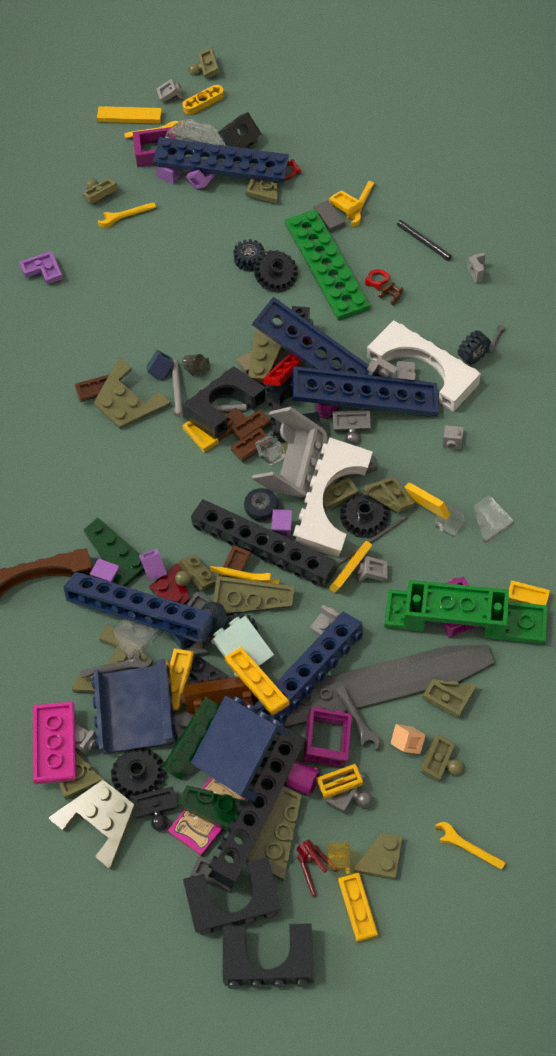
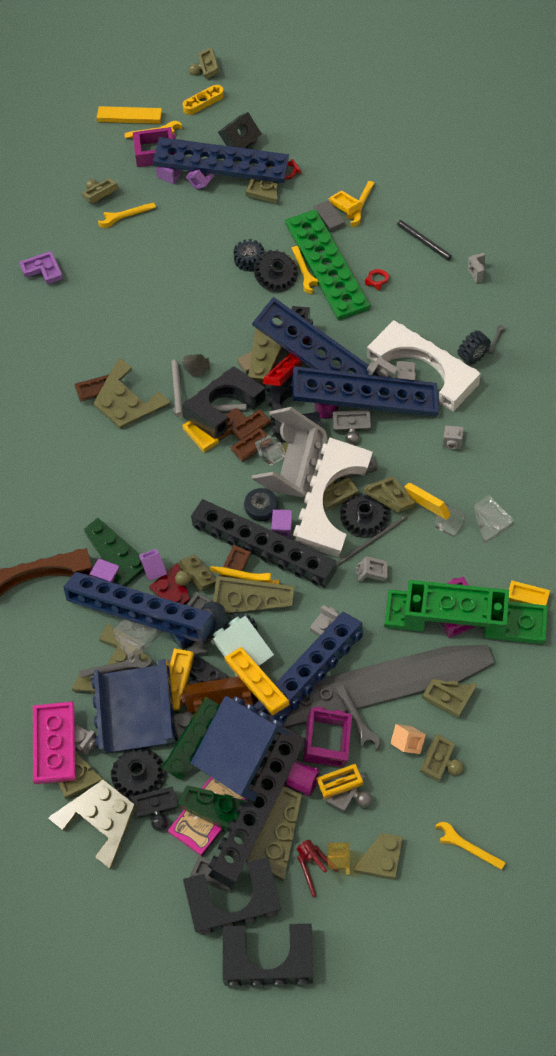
dark blue panel [146,349,174,380] -> none
light grey bracket [156,79,183,103] -> none
clear wing [165,118,226,146] -> none
yellow tile [329,541,372,593] -> none
yellow tile [338,873,378,943] -> none
reddish brown piece [378,282,404,305] -> none
none -> yellow piece [291,246,318,294]

